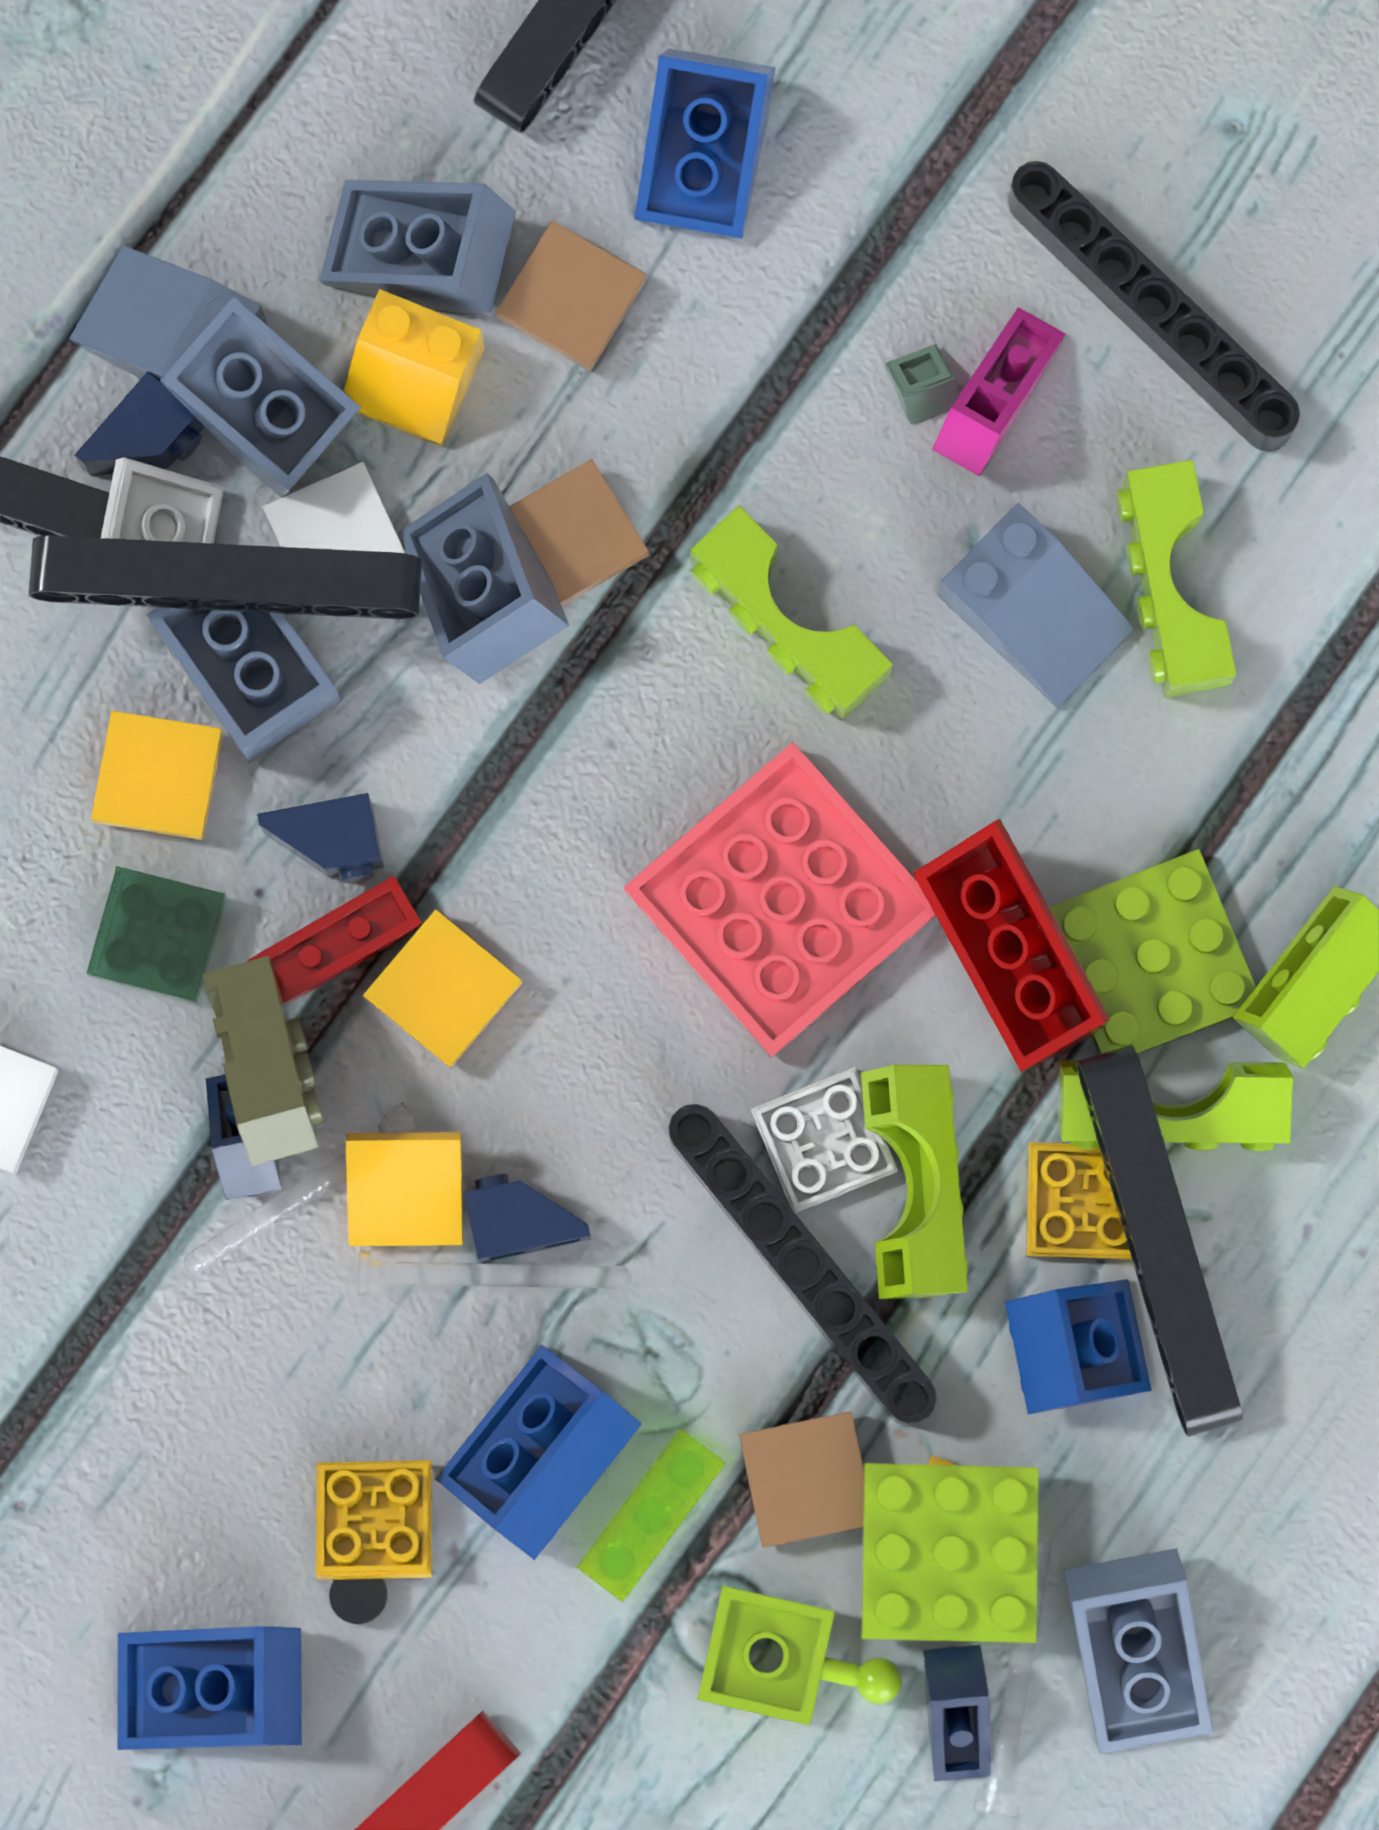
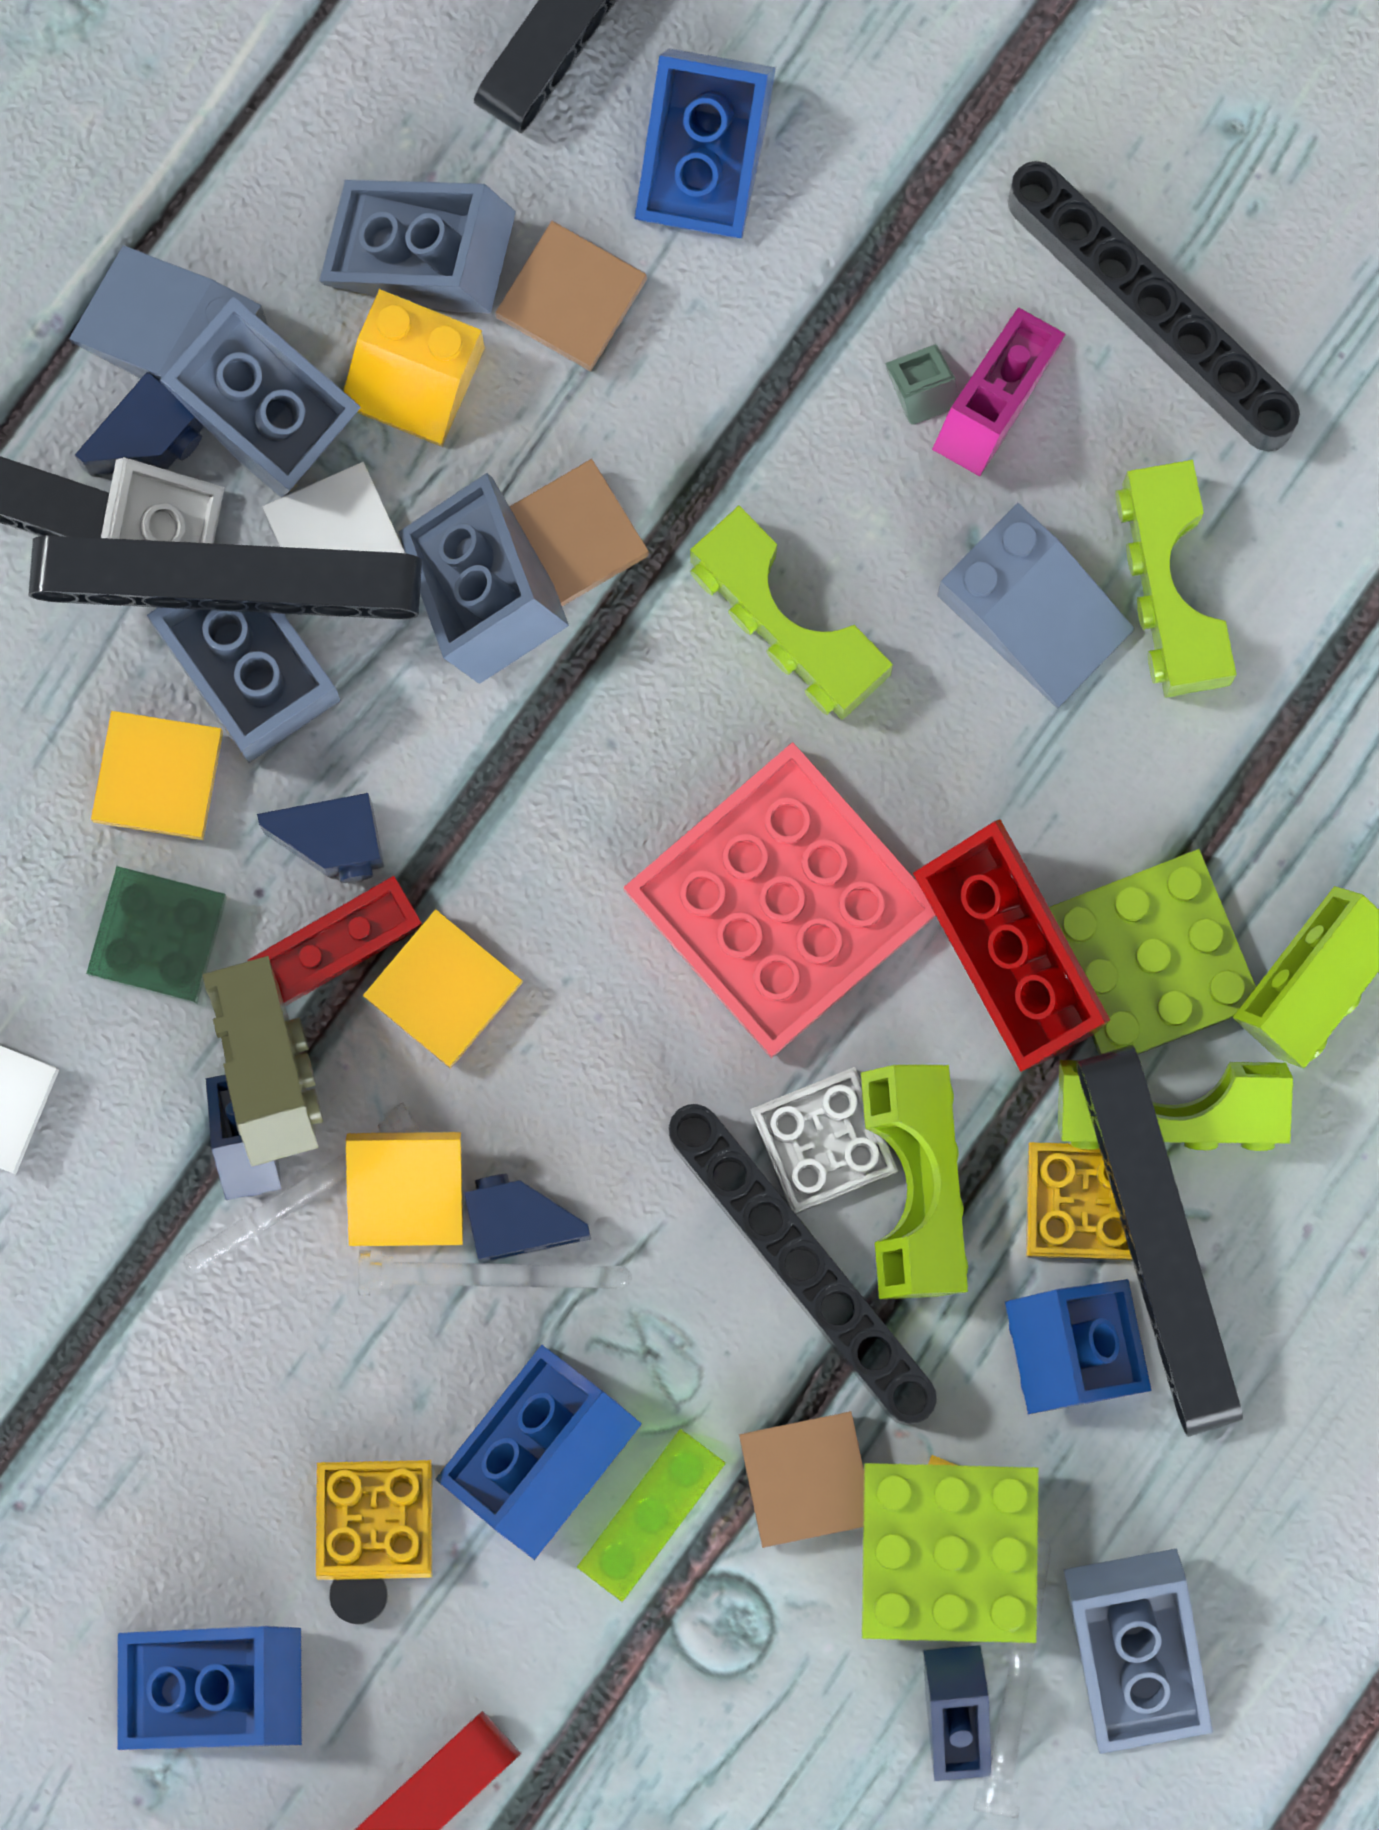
lime plate [697,1585,902,1726] -> none

